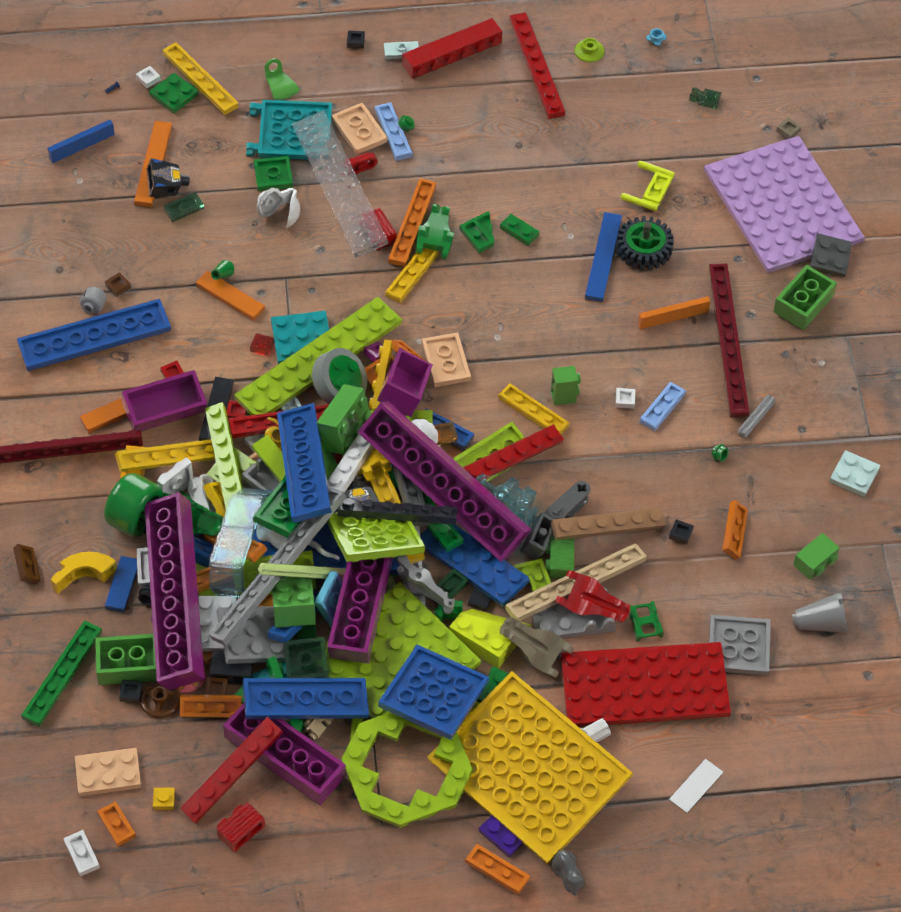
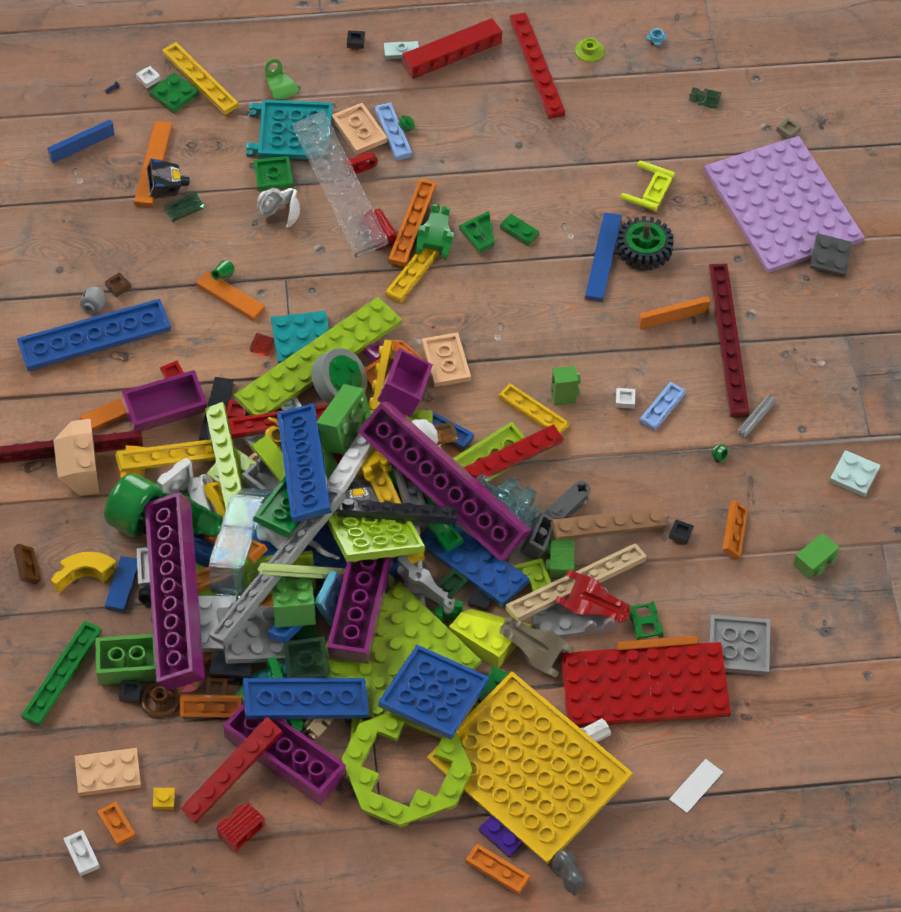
bright green brick [773,265,837,330] -> none
light grey cone [792,593,848,632] -> none
none -> light nougat wedge [54,419,99,497]
none -> orange tile [615,635,698,650]

